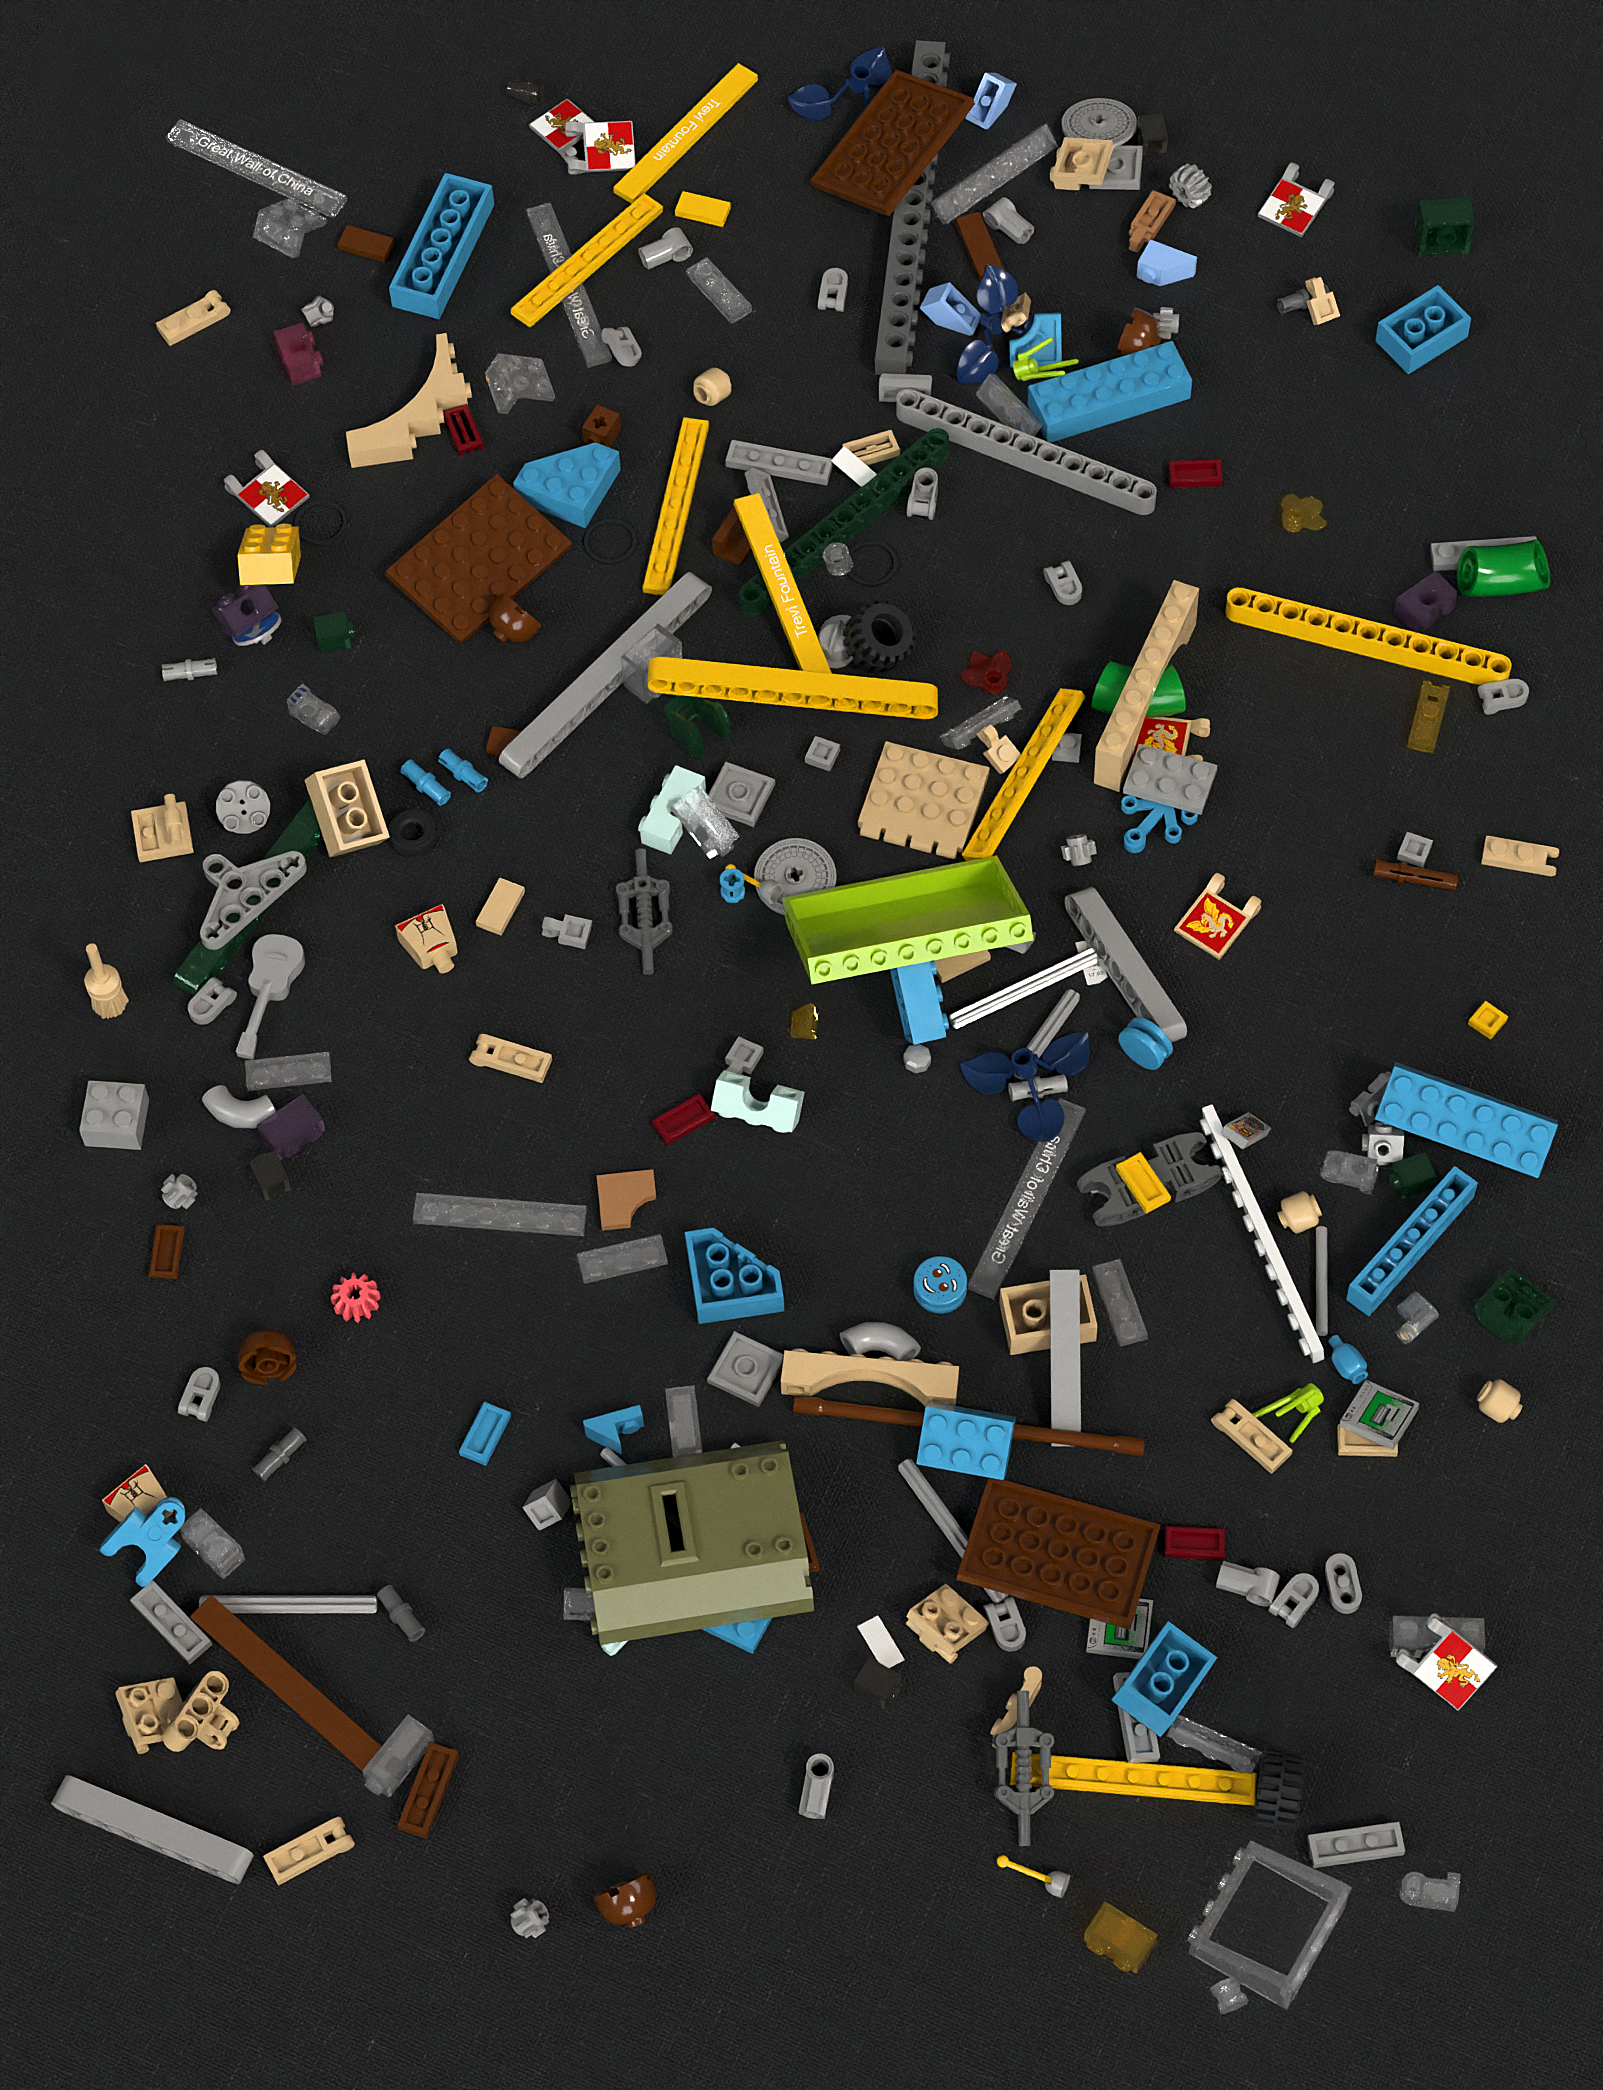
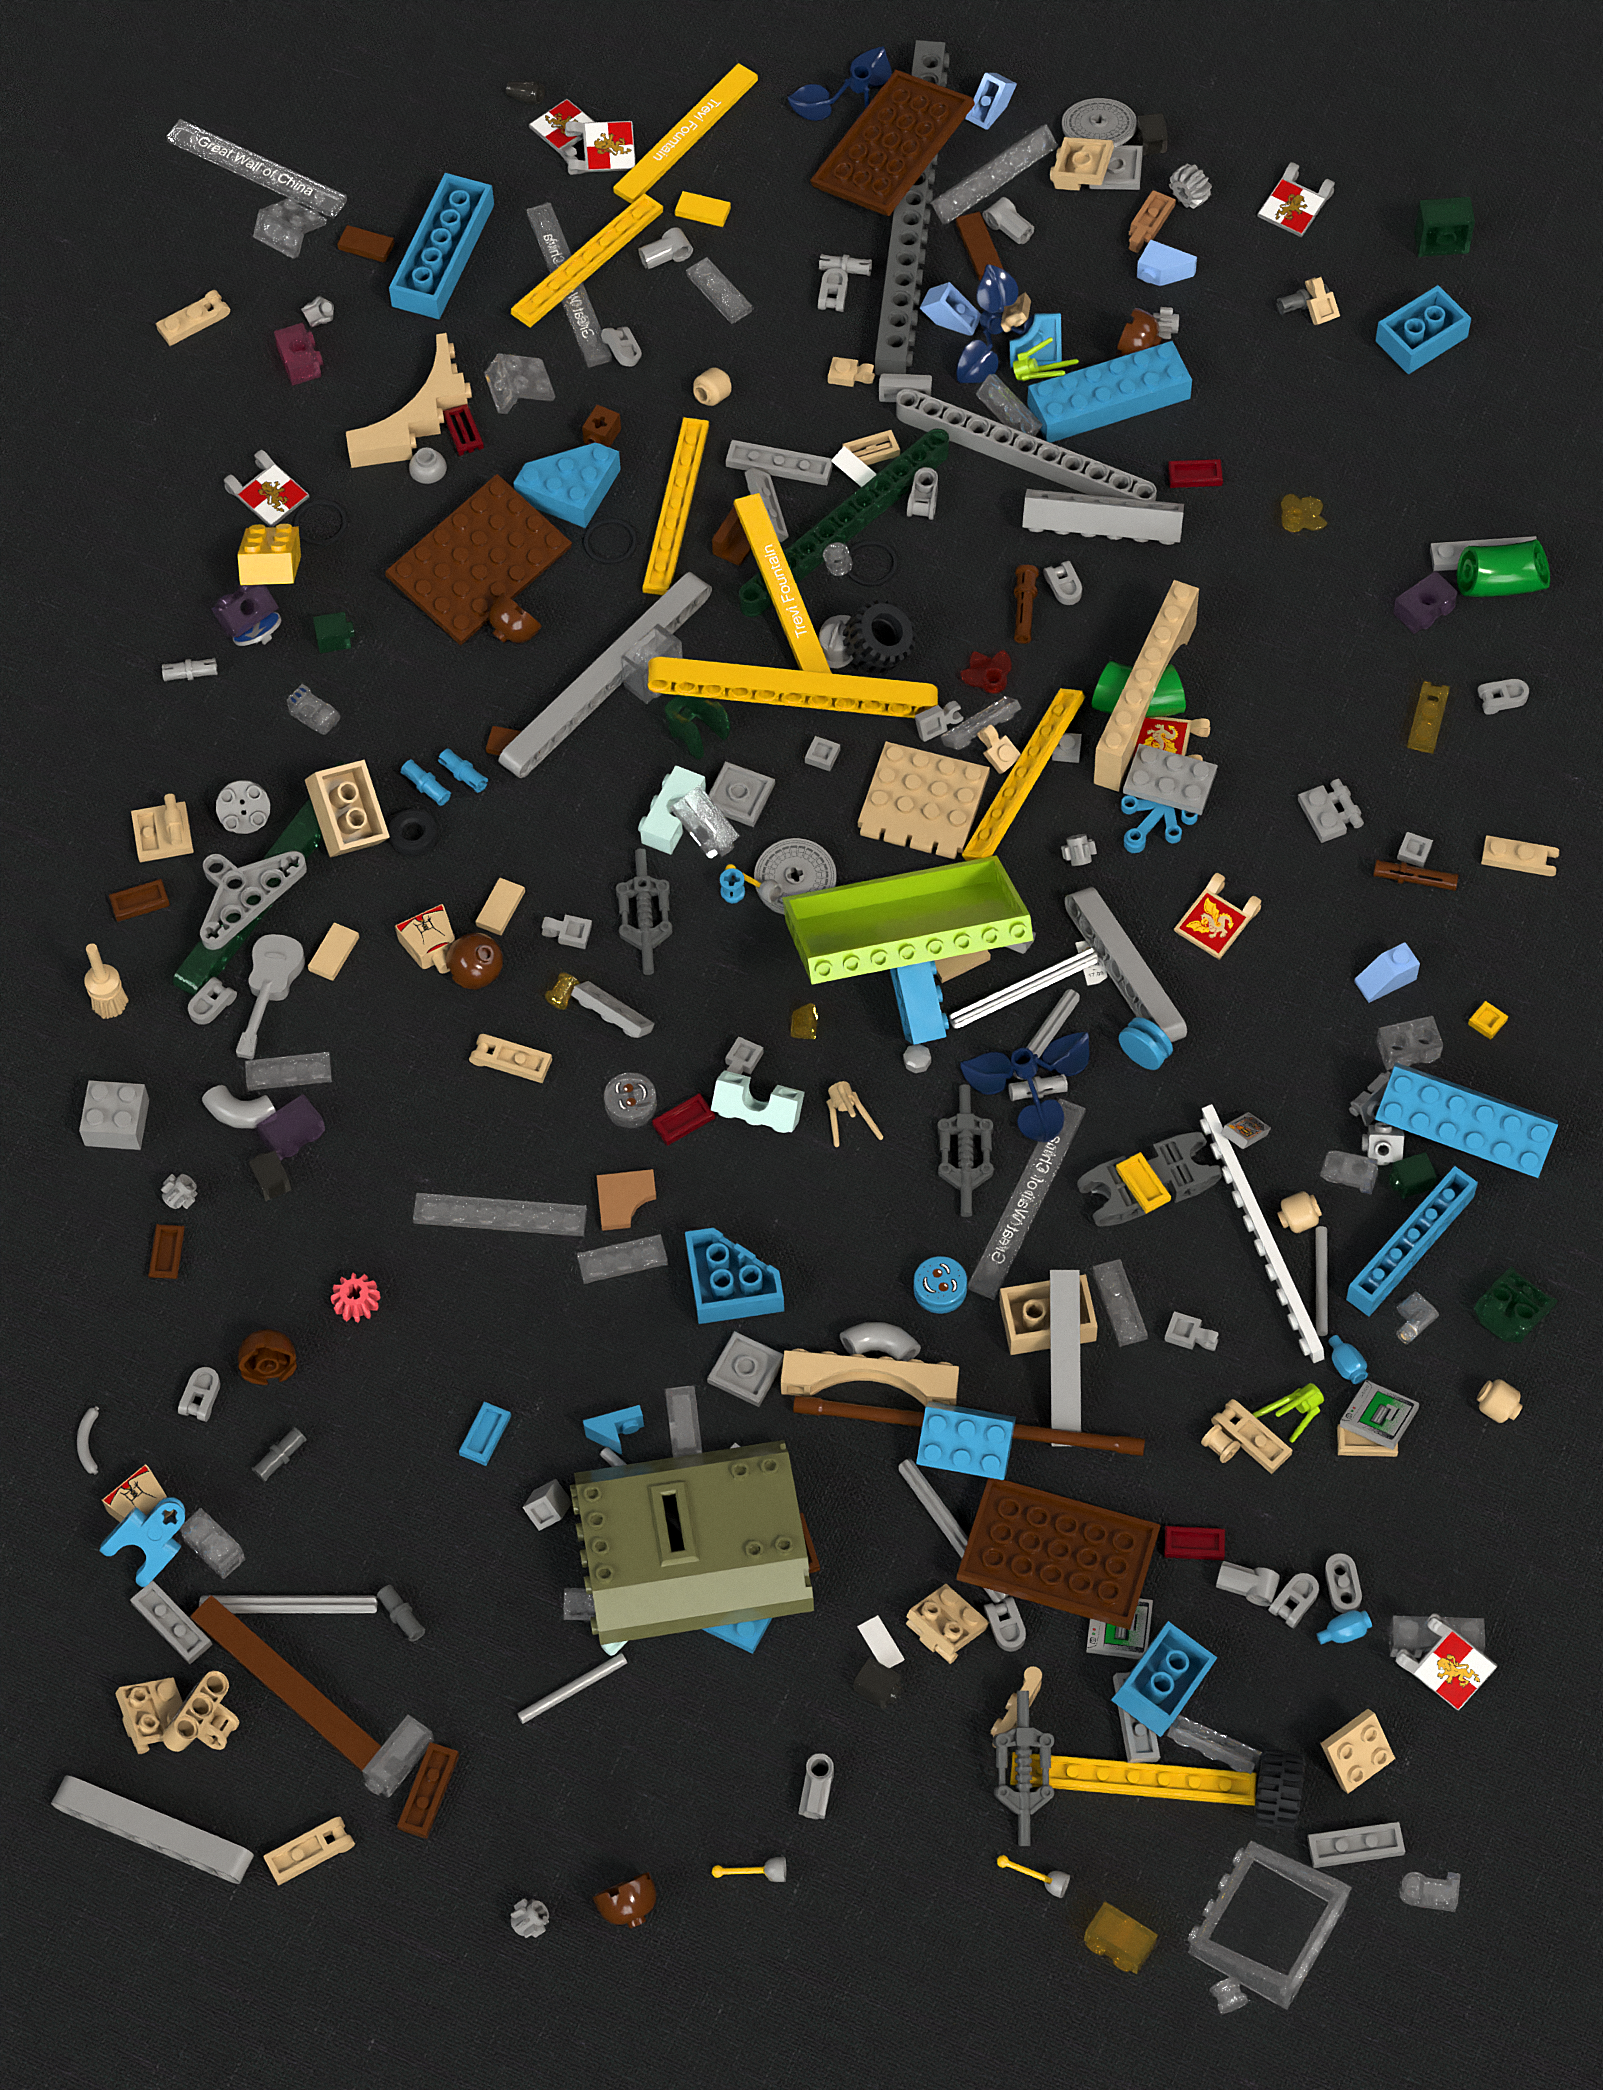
yellow beam [1225,587,1511,685] -> none
none -> light grey piece [77,1406,99,1475]
none -> reddish brown tile [109,879,170,922]
none -> tan tile [308,923,359,981]
none -> light grey piece [409,447,447,484]
none -> reddish brown cylinder [446,932,503,990]
none -> light grey bar [517,1653,627,1724]
none -> clear yellow bush [545,972,580,1010]
none -> light grey plate [571,981,655,1038]
none -> clear head [604,1072,657,1128]
none -> hinge [712,1857,786,1882]
none -> light grey pin [819,254,872,276]
none -> tan plant [827,1081,883,1147]
none -> tan plate [828,357,875,387]
none -> light grey plate [915,701,963,742]
none -> dark grey bar [938,1084,994,1217]
none -> reddish brown pin [1014,565,1039,644]
none -> light grey brick [1022,489,1184,545]
none -> light grey plate [1165,1311,1219,1351]
none -> tan bush [1201,1424,1241,1463]
none -> light grey plate [1298,779,1364,843]
none -> dark azure plant [1316,1610,1372,1645]
none -> tan plate [1321,1709,1395,1793]
none -> light blue slope [1354,942,1420,1003]
none -> clear brick [1376,1016,1443,1070]

